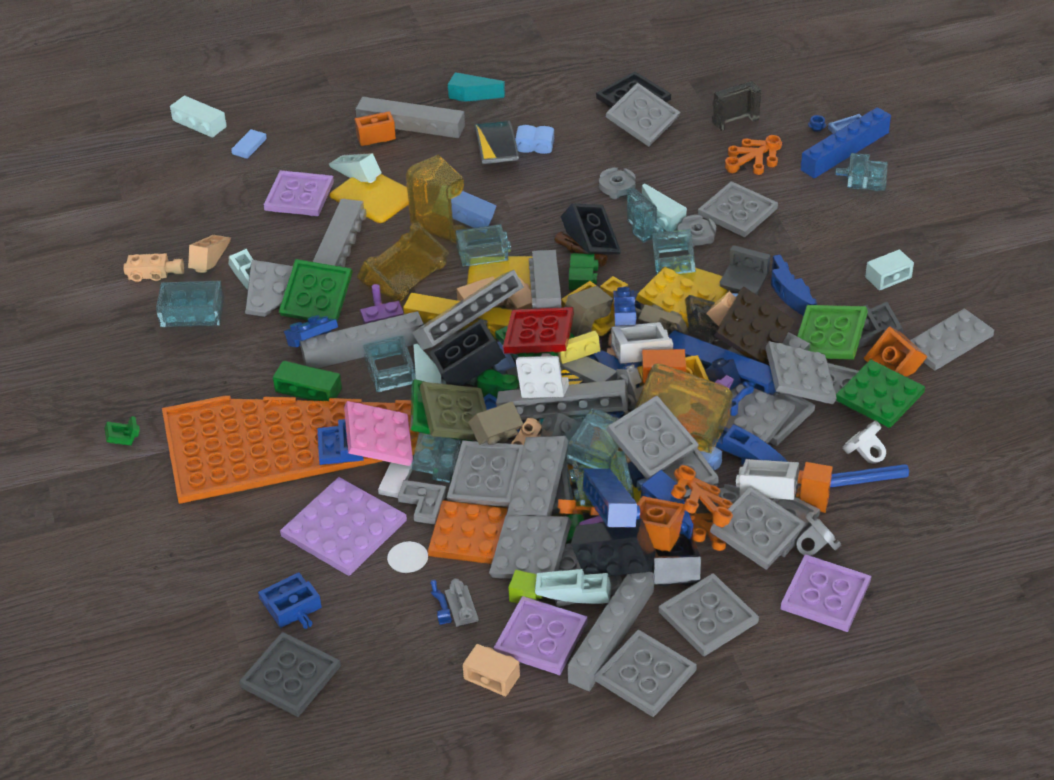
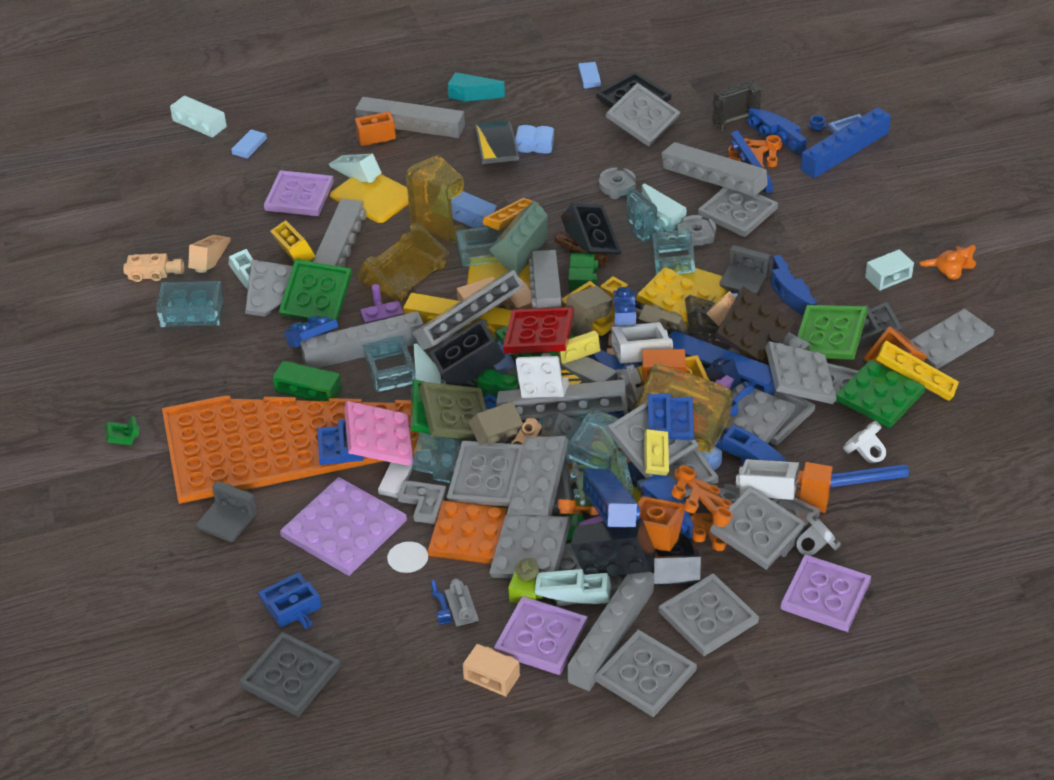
clear light blue plate [835,153,888,191] -> none
none -> dark grey bracket [197,481,258,542]
none -> yellow brick [270,220,316,262]
none -> light orange tile [483,198,539,230]
none -> sand green slope [489,201,548,276]
none -> olive tile [515,558,539,581]
none -> light blue tile [578,62,601,89]
none -> light yellow plate [644,429,669,476]
none -> blue slope [648,393,694,440]
none -> light grey brick [661,142,768,196]
none -> blue plate [731,130,773,193]
none -> blue slope [748,108,807,156]
none -> yellow plate [876,341,959,401]
none -> orange animal [919,245,976,280]

